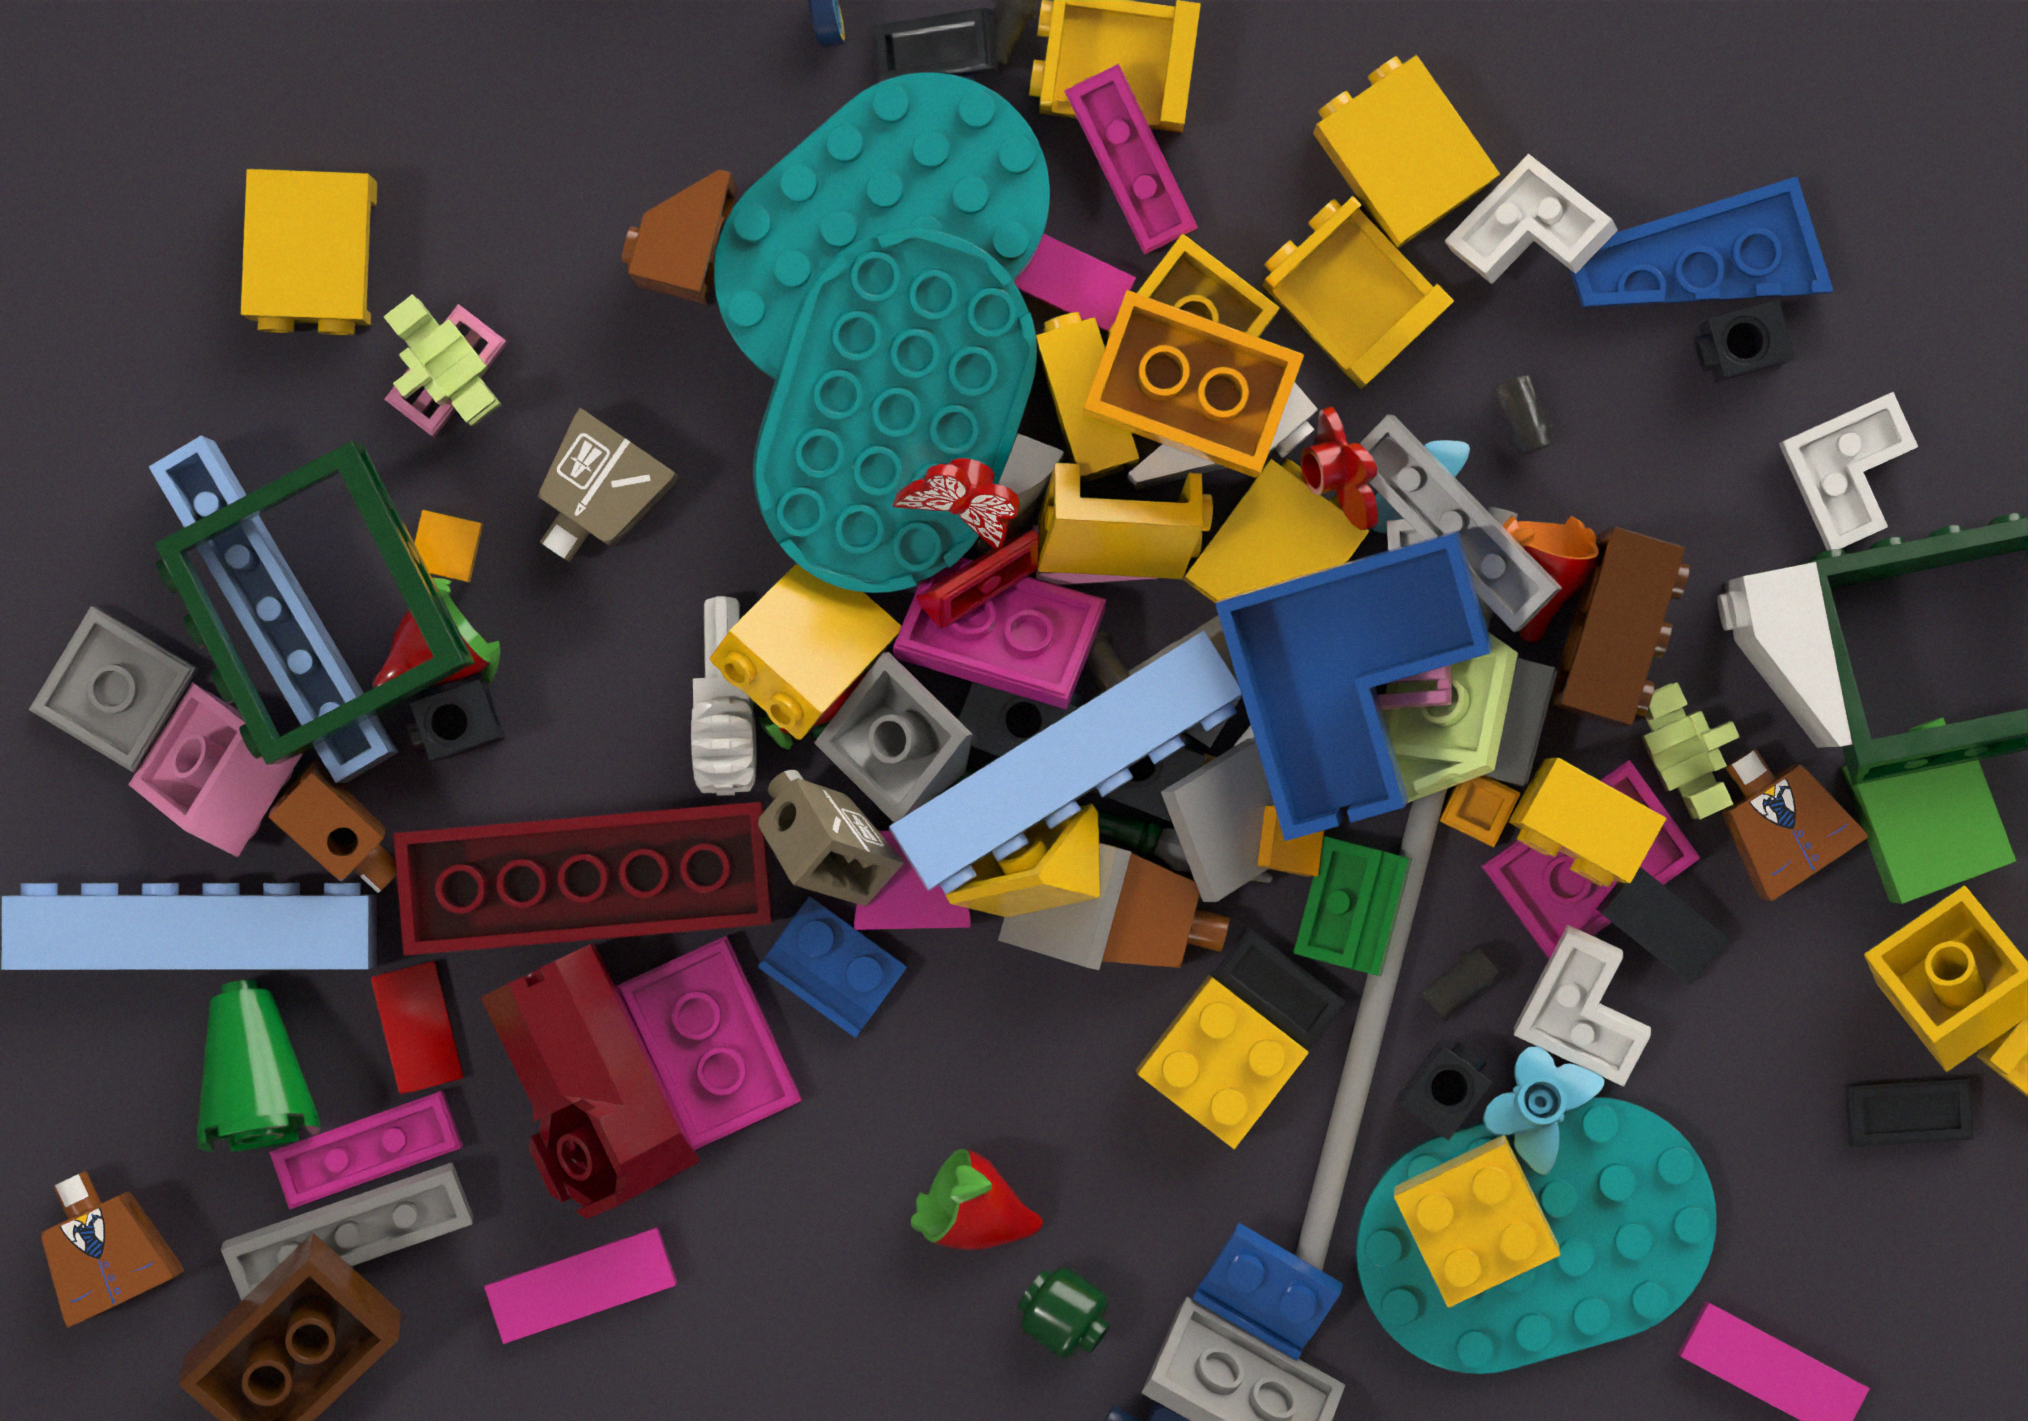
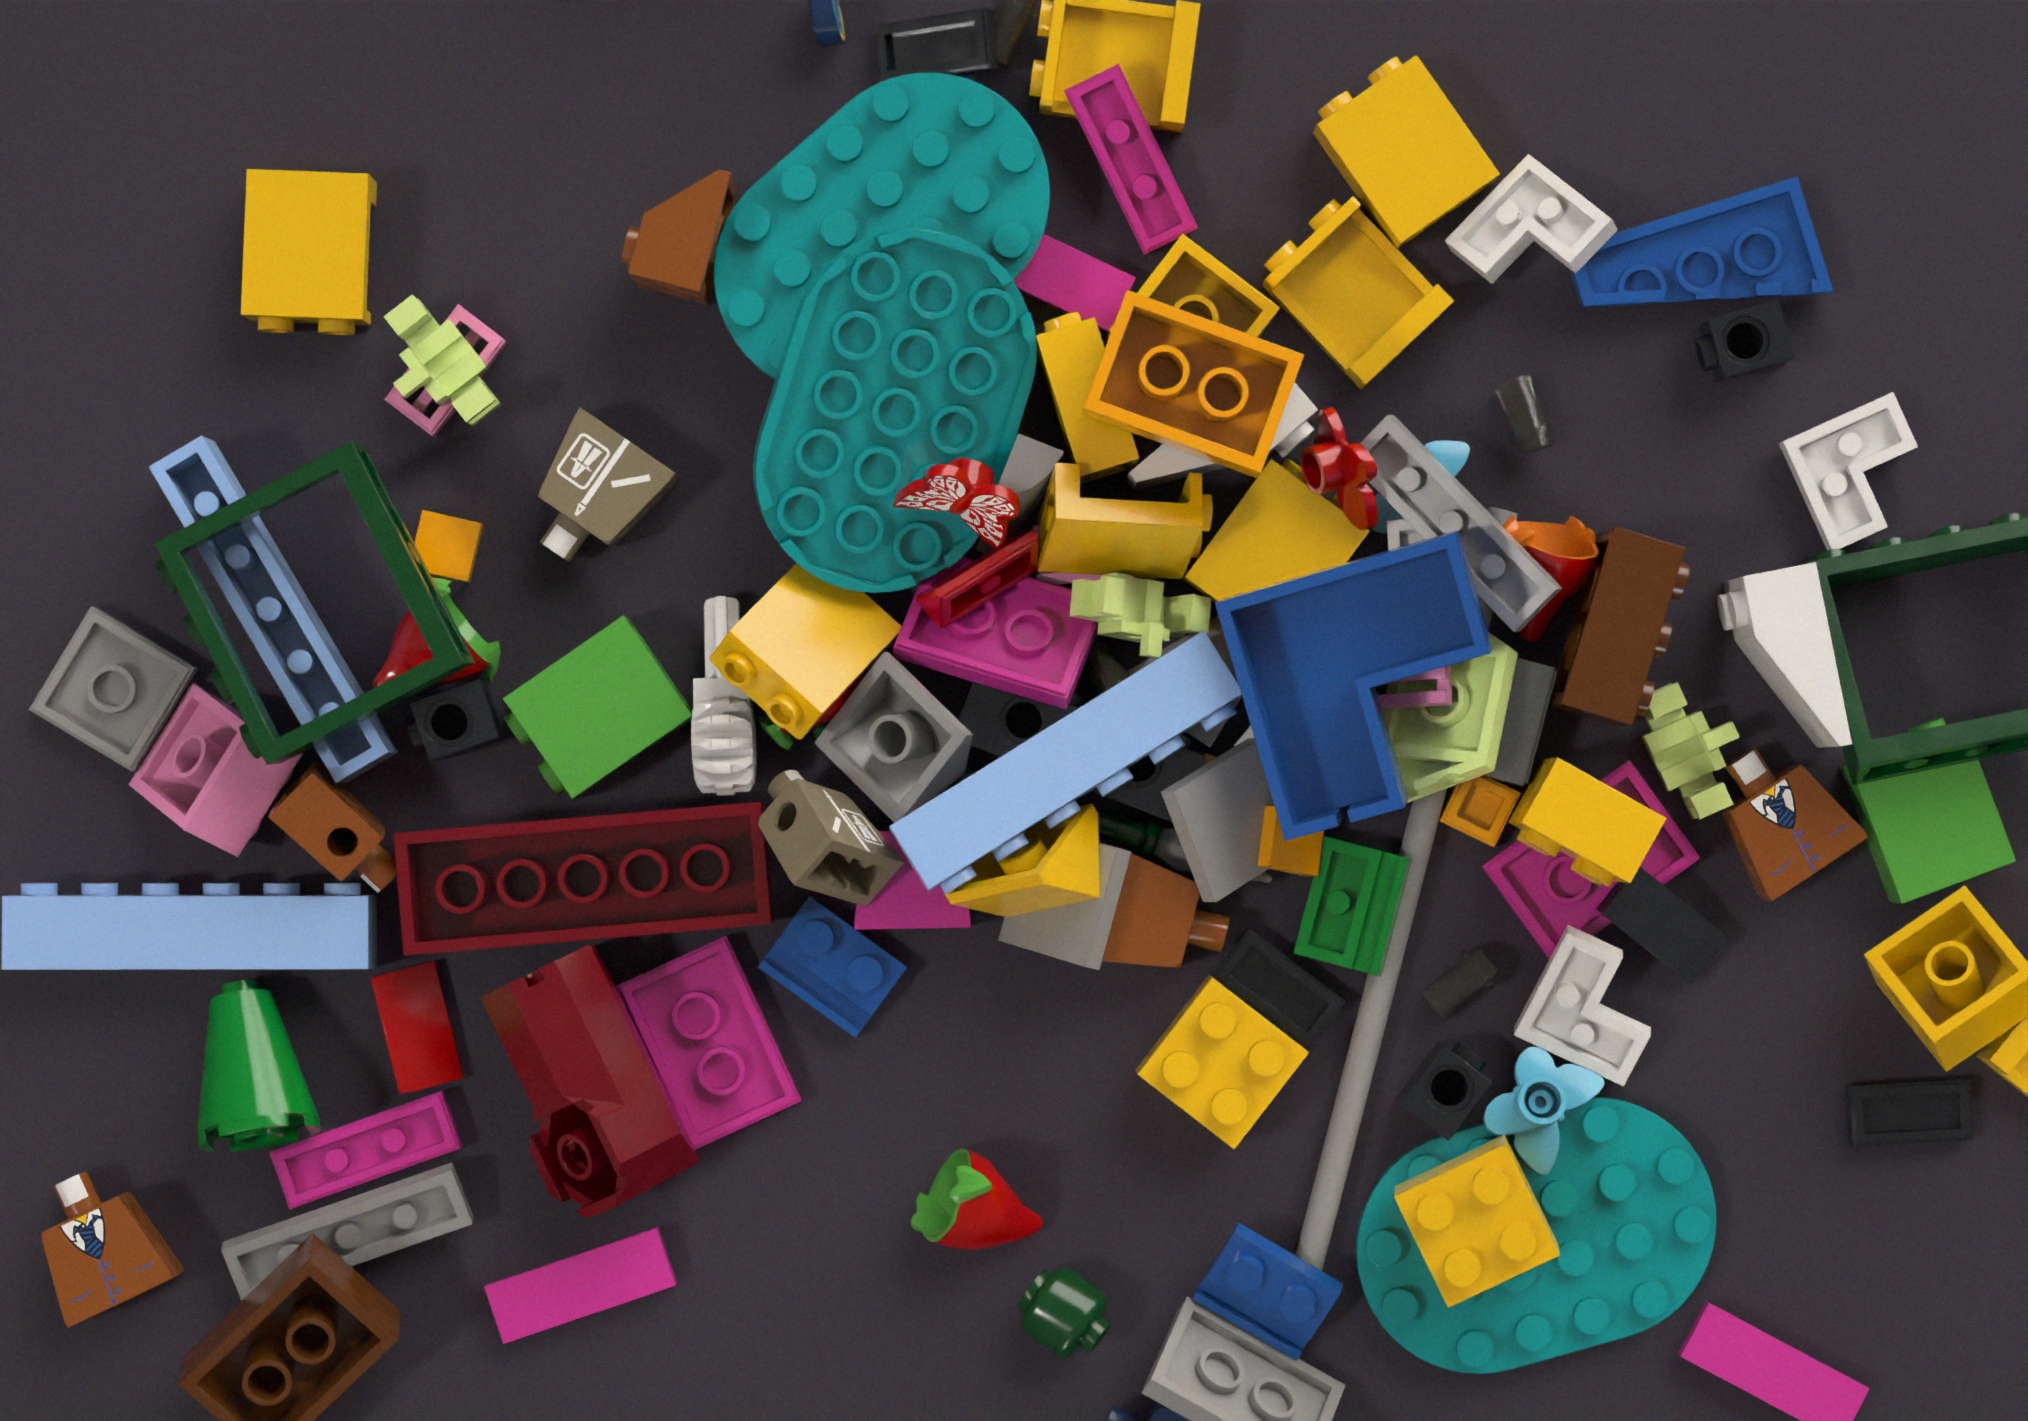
none -> bright green brick [503,615,692,799]
none -> yellowish green piece [1069,572,1211,659]

